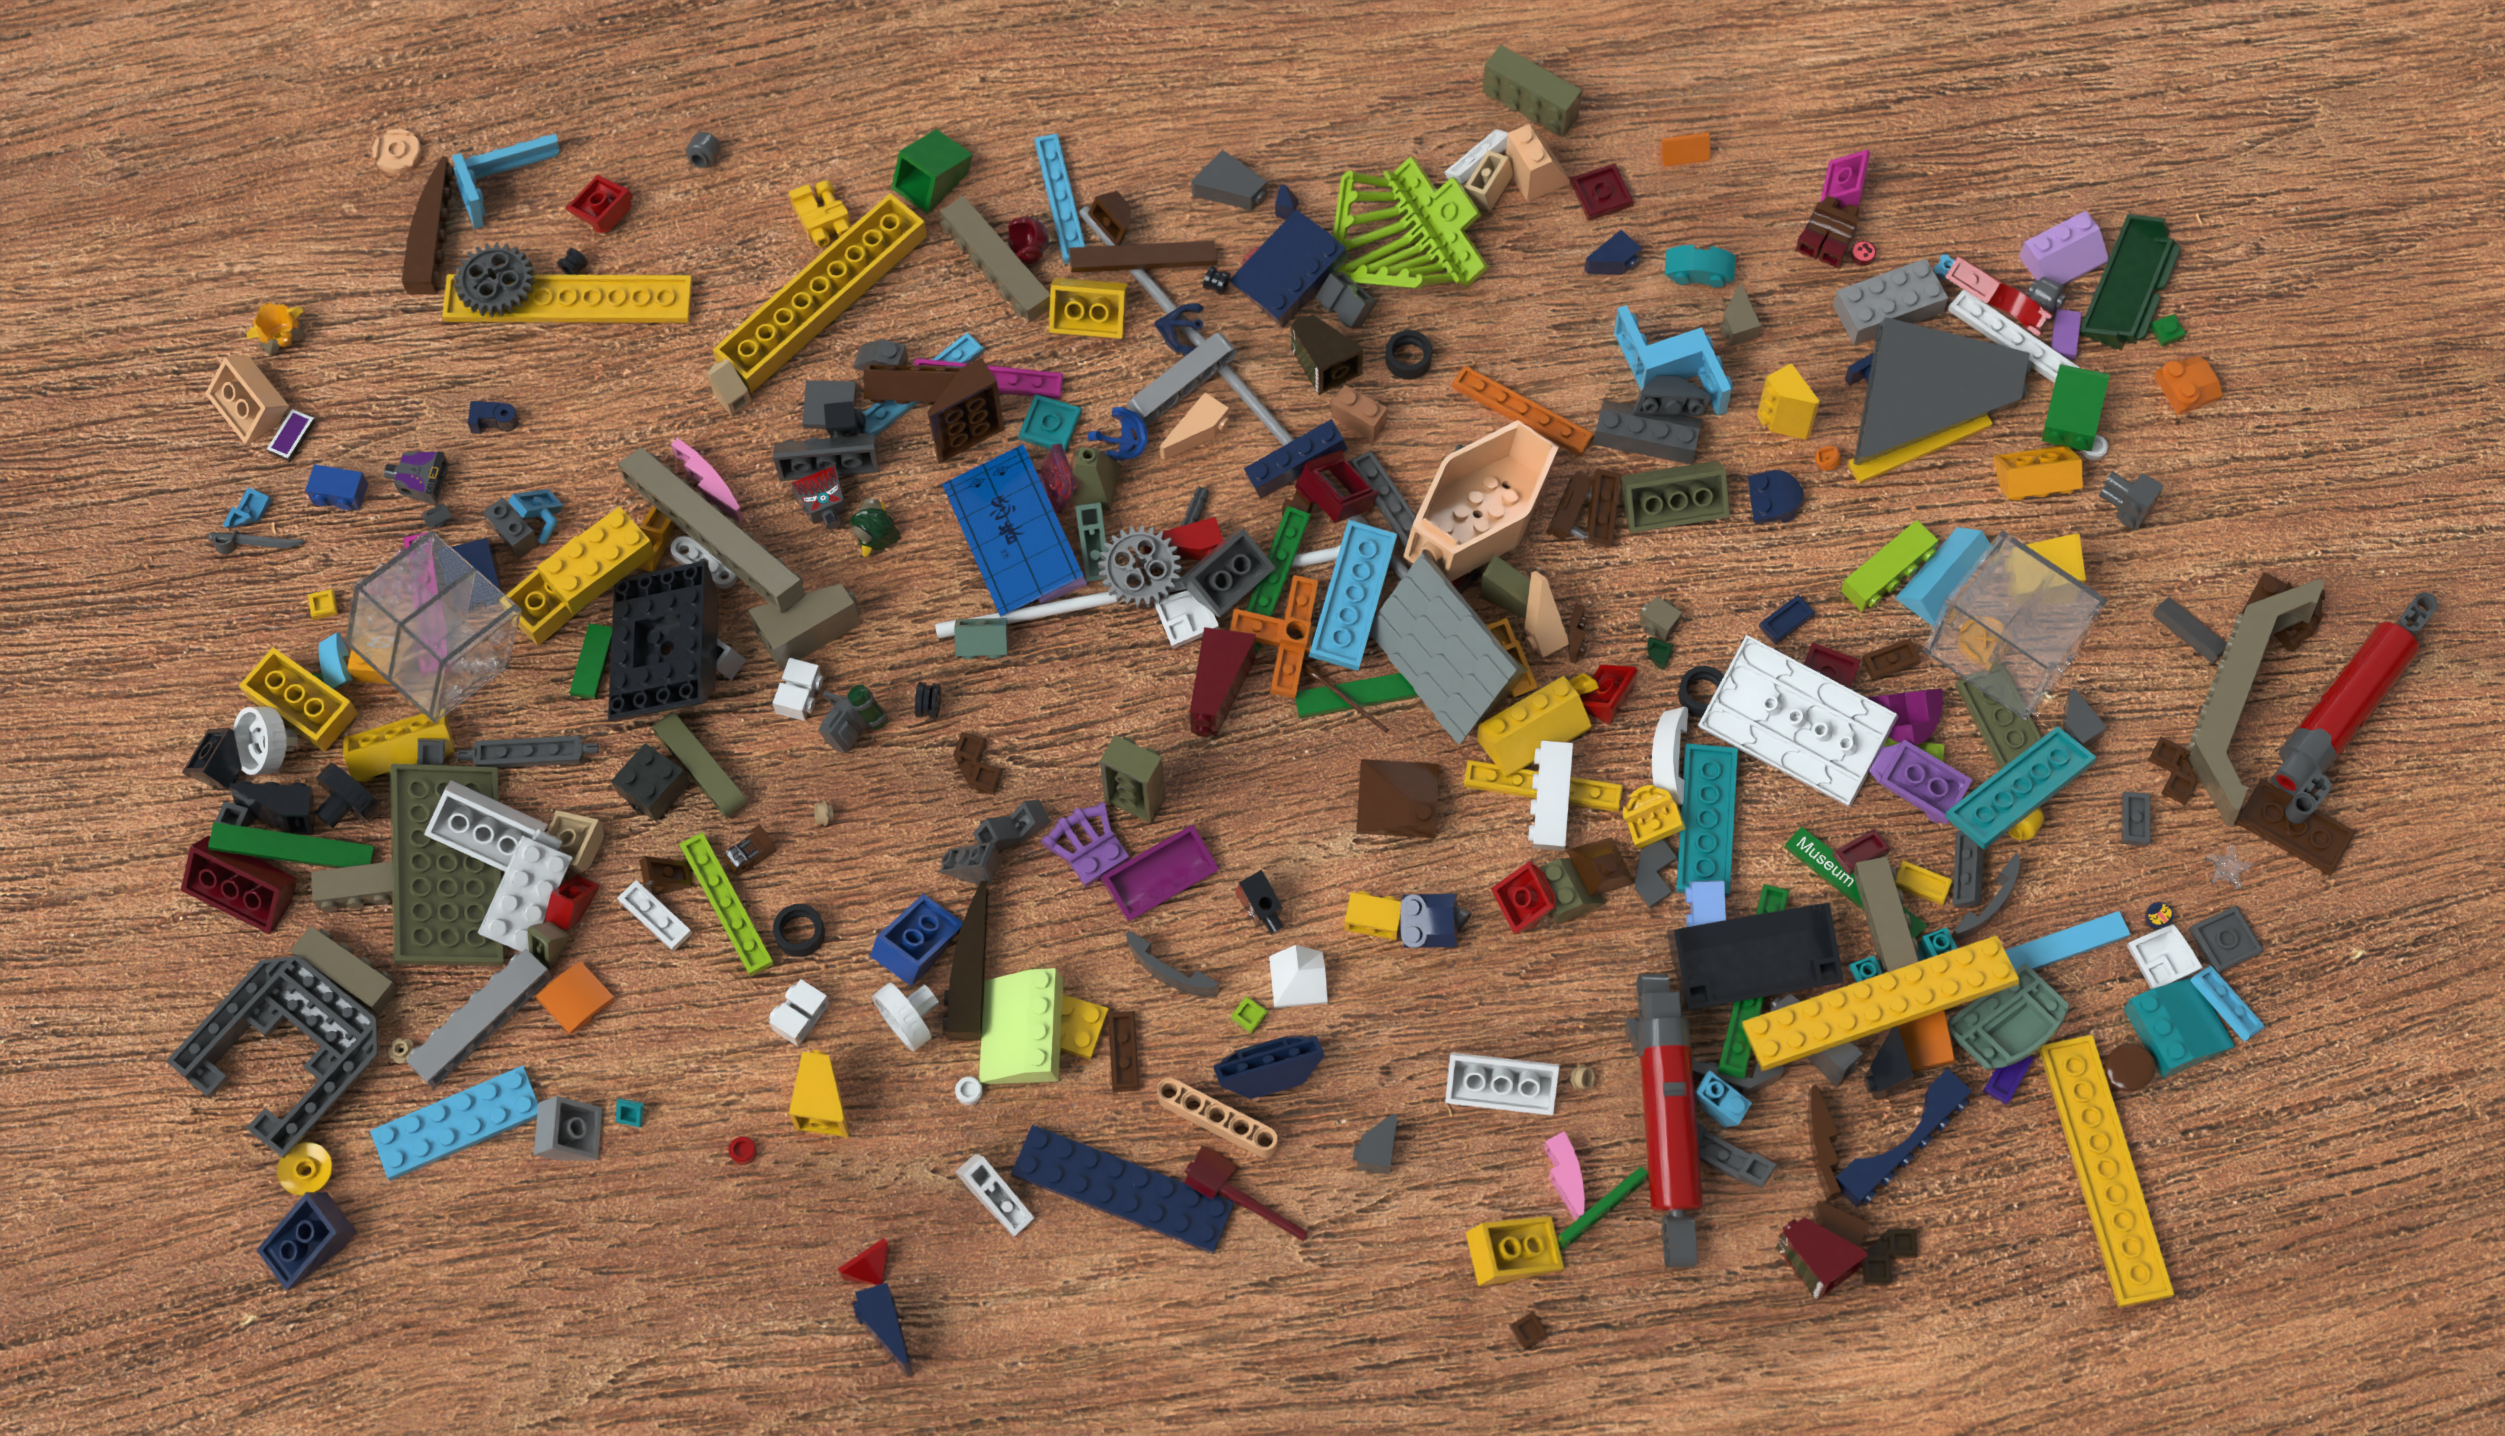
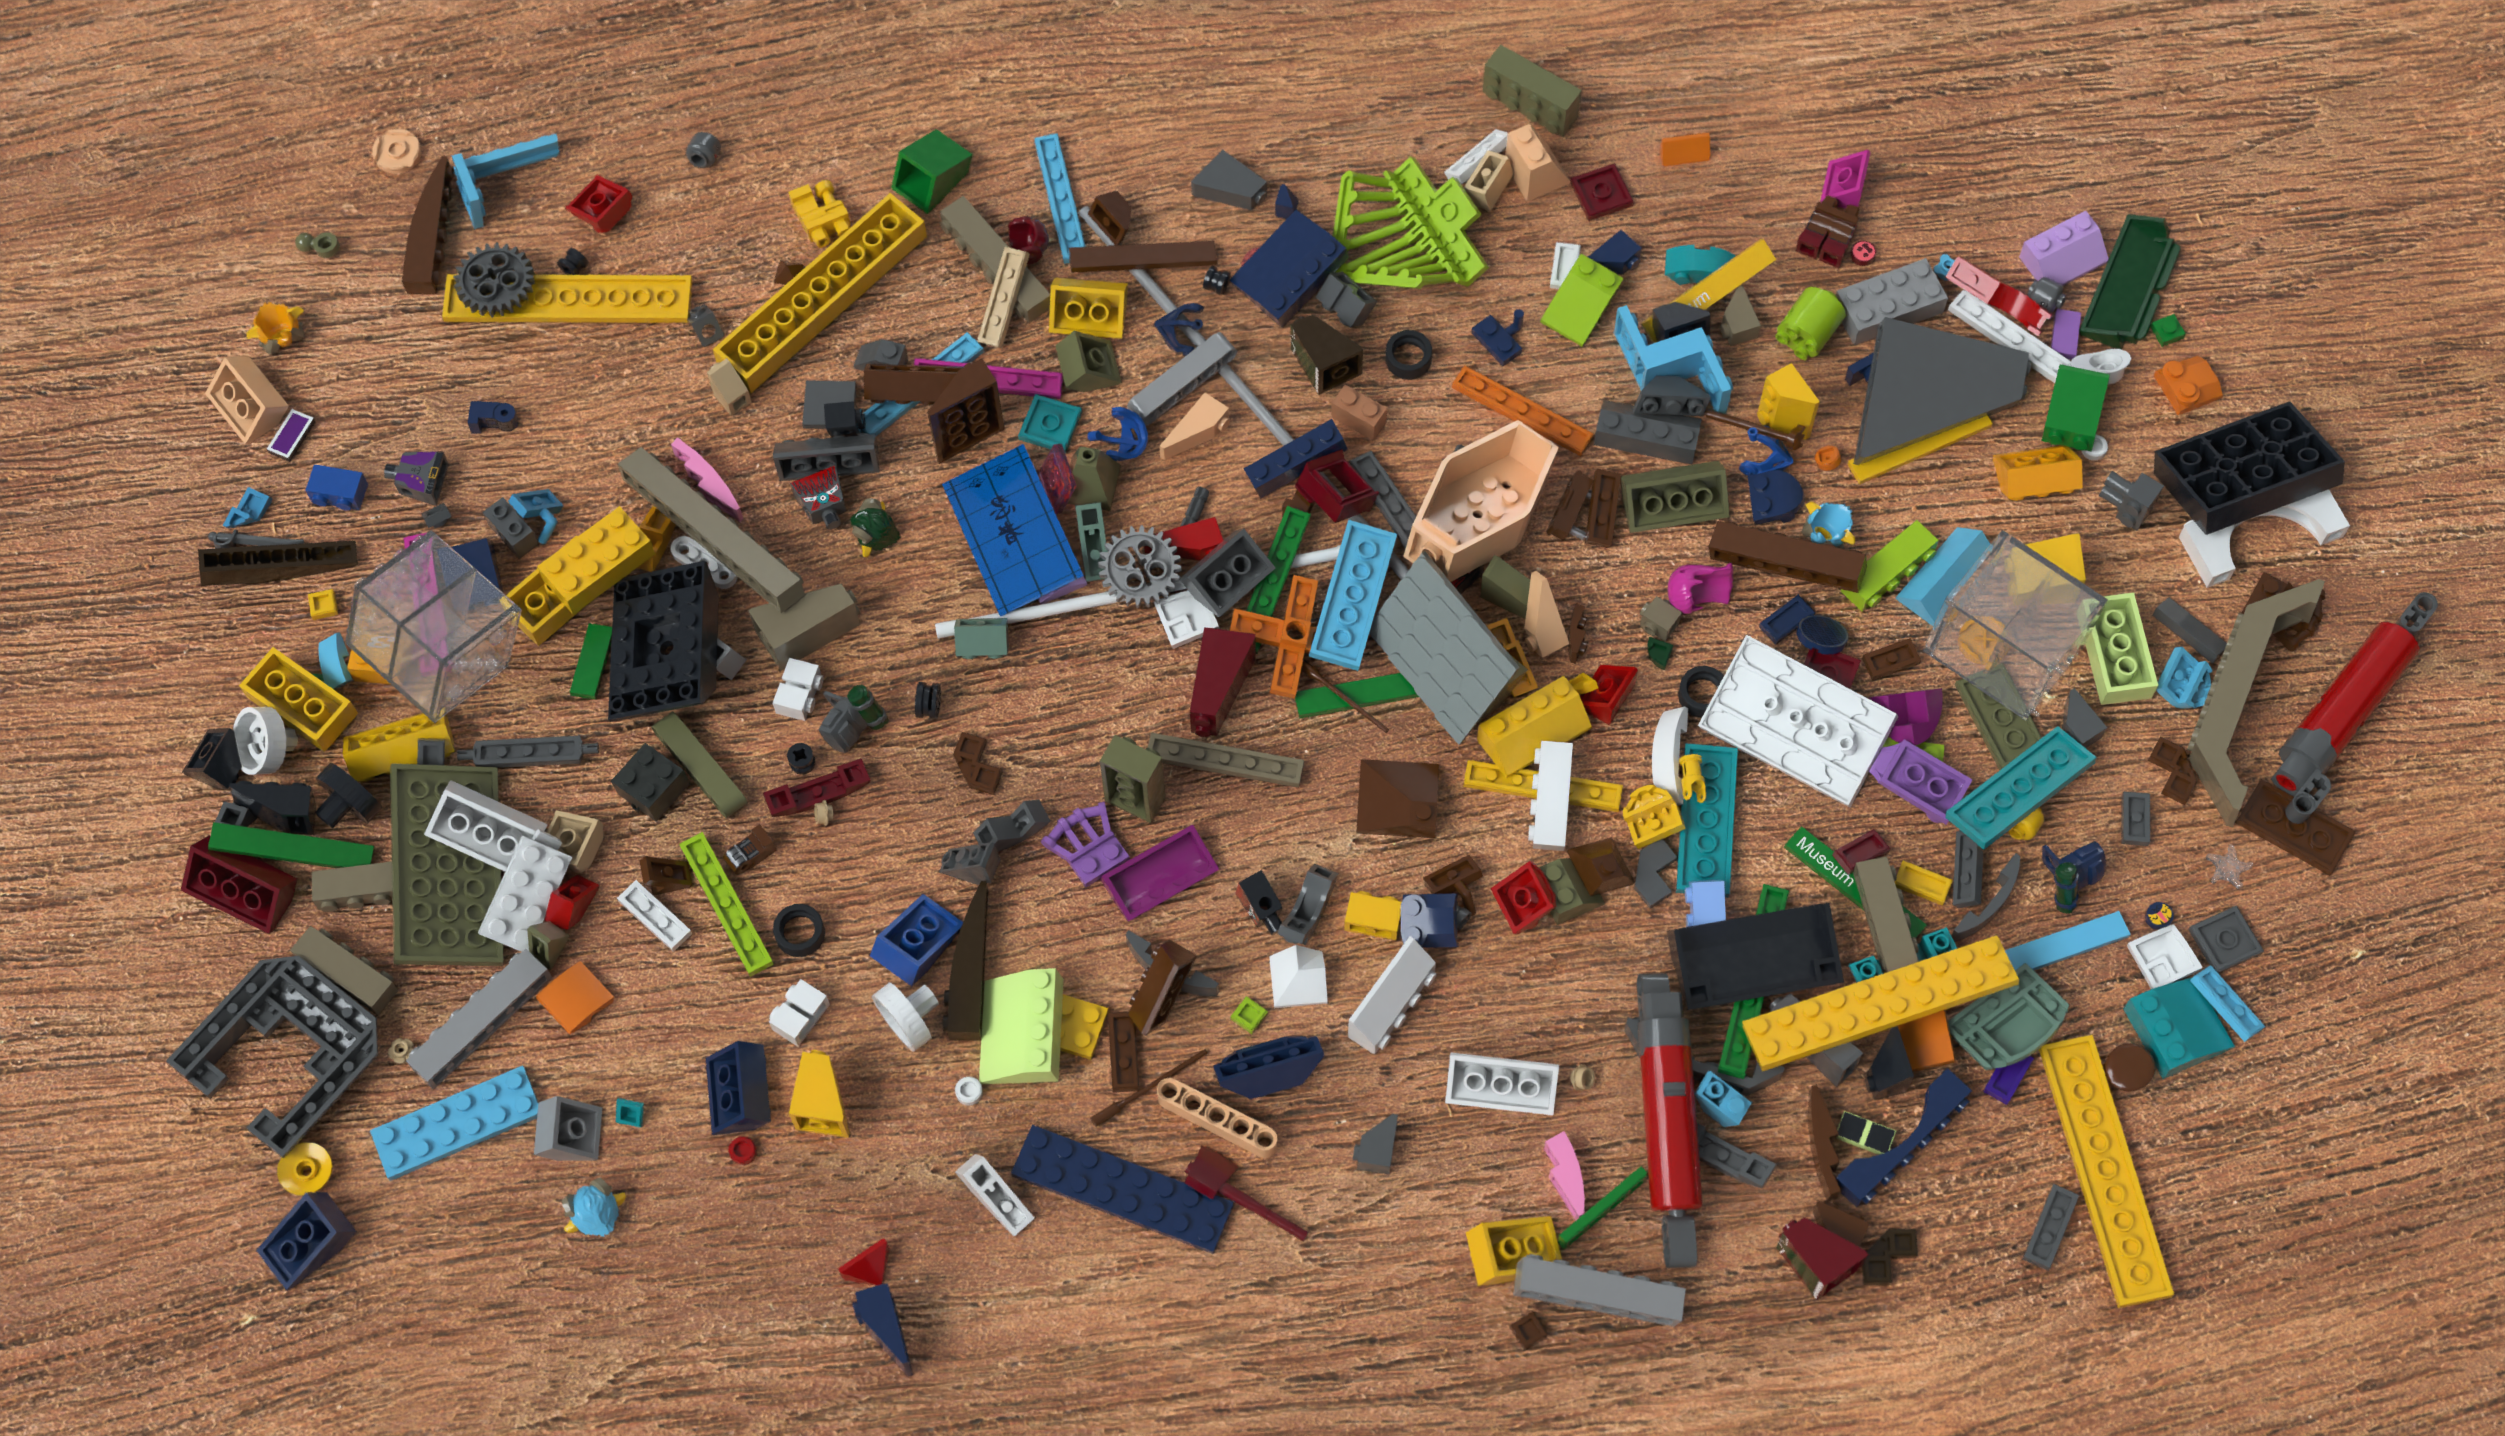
none -> dark brown slope [198,540,358,586]
none -> olive plate [295,232,340,258]
none -> medium azure hair [562,1177,626,1237]
none -> dark grey bracket [687,304,724,347]
none -> dark blue slope [705,1041,771,1135]
none -> dark red slope [763,758,871,817]
none -> reddish brown slope [774,260,804,285]
none -> black wheel [787,743,815,775]
none -> tan tile [977,247,1029,349]
none -> olive slope [1055,331,1122,392]
none -> reddish brown piece [1090,1049,1208,1127]
none -> reddish brown slope [1128,940,1197,1036]
none -> dark tan plate [1148,733,1304,788]
none -> dark grey arch [1277,864,1339,945]
none -> white slope [1348,936,1437,1055]
none -> reddish brown plate [1423,855,1483,916]
none -> dark blue plate [1471,309,1524,366]
none -> light grey brick [1513,1254,1686,1327]
none -> lime slope [1540,254,1624,347]
none -> white tile [1550,242,1581,289]
none -> yellow tile [1640,239,1776,343]
none -> black slope [1652,302,1711,342]
none -> dark pink piece [1667,563,1734,614]
none -> yellow piece [1679,754,1706,803]
none -> reddish brown piece [1704,409,1805,451]
none -> reddish brown brick [1708,521,1867,593]
none -> blue helmet [1739,425,1794,476]
none -> lime cylinder [1775,287,1846,360]
none -> dark blue tile [1796,615,1849,654]
none -> medium azure hair [1801,501,1855,549]
none -> black tile [1837,1111,1896,1155]
none -> dark grey plate [2022,1184,2079,1271]
none -> dark blue piece [2042,841,2107,914]
none -> white piece [2070,349,2131,385]
none -> yellowish green brick [2077,592,2158,705]
none -> black brick [2154,401,2345,535]
none -> medium azure slope [2156,647,2212,709]
none -> white arch [2179,489,2350,588]

